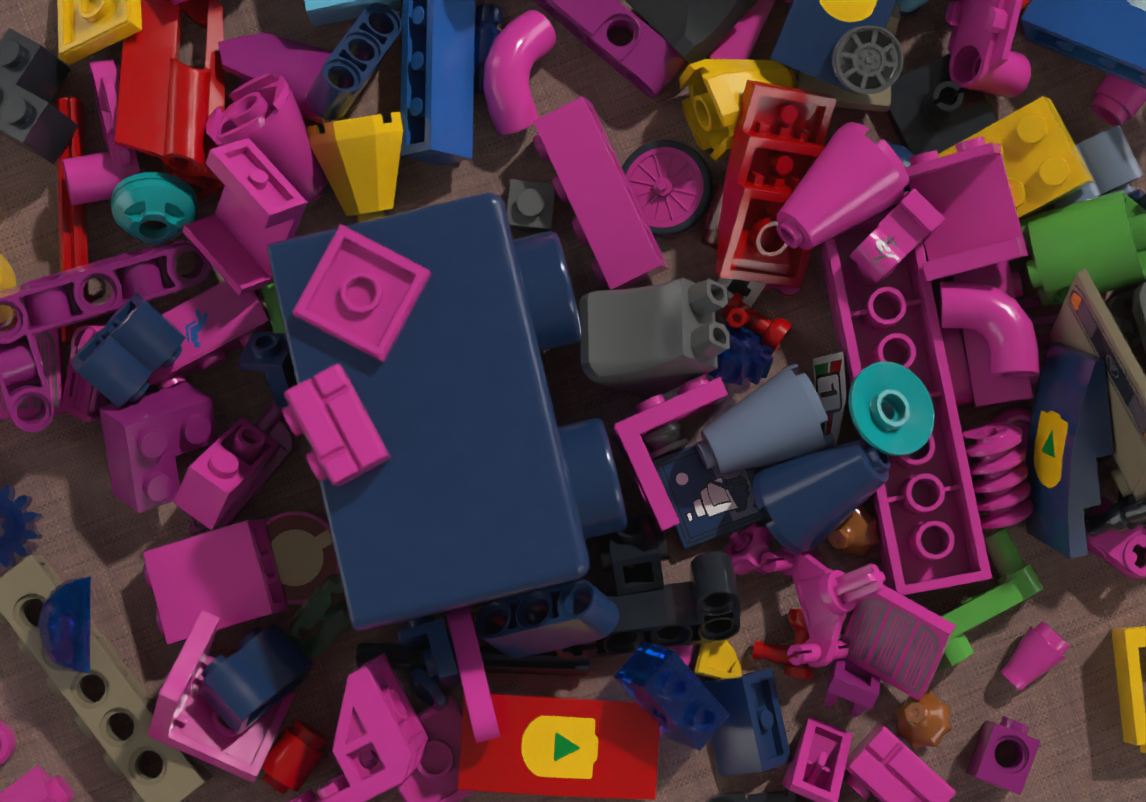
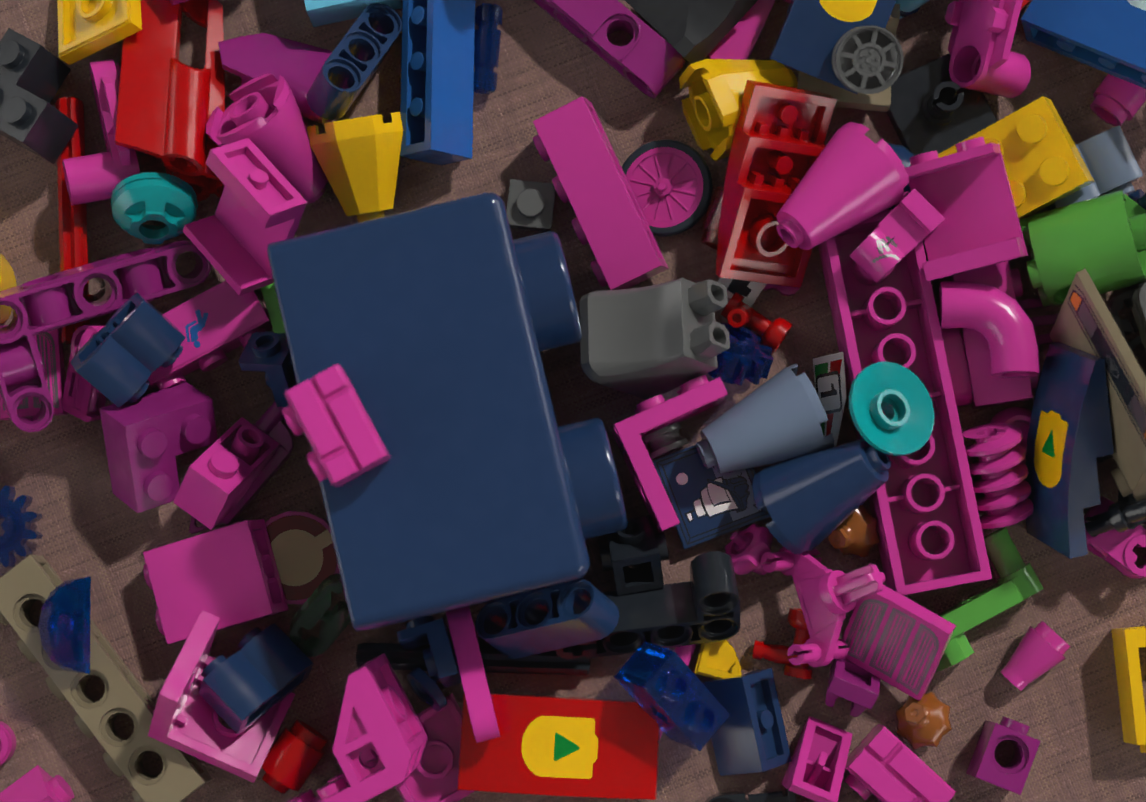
dark pink tile [292,224,431,363] -> none
dark pink cylinder [483,10,556,135] -> none

